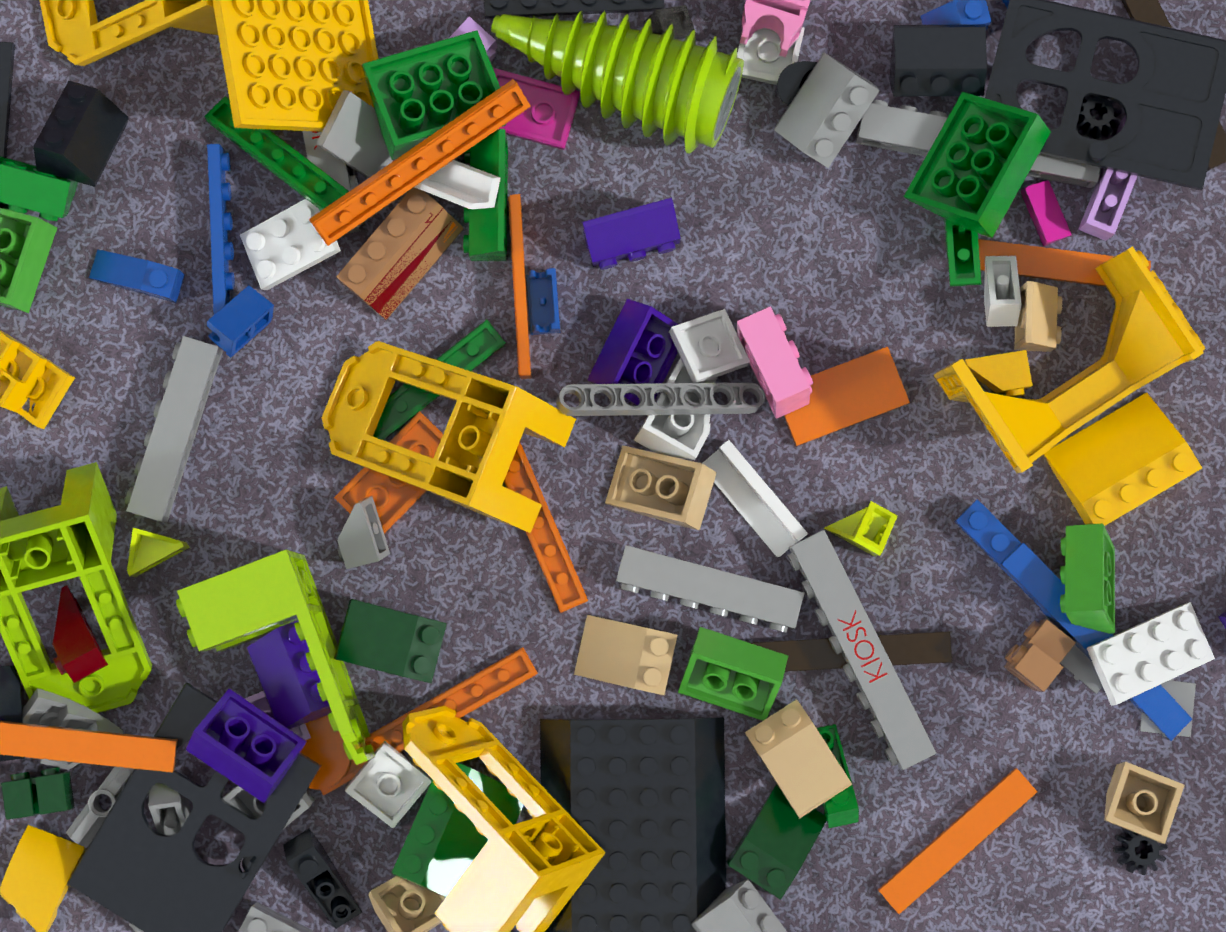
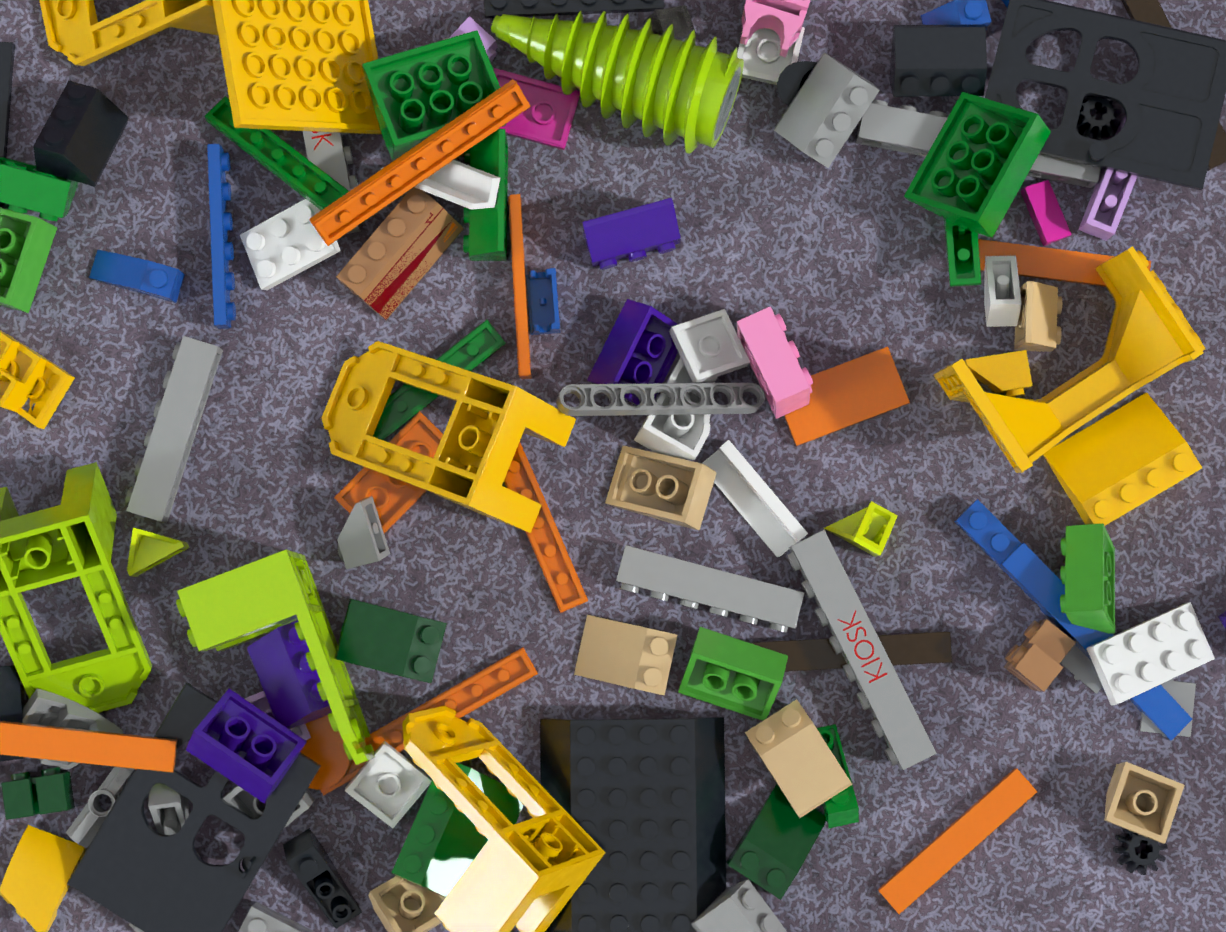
dark red slope [52,585,108,683] -> none
blue hinge [207,285,274,358] -> none
light grey tile [316,90,396,178] -> none

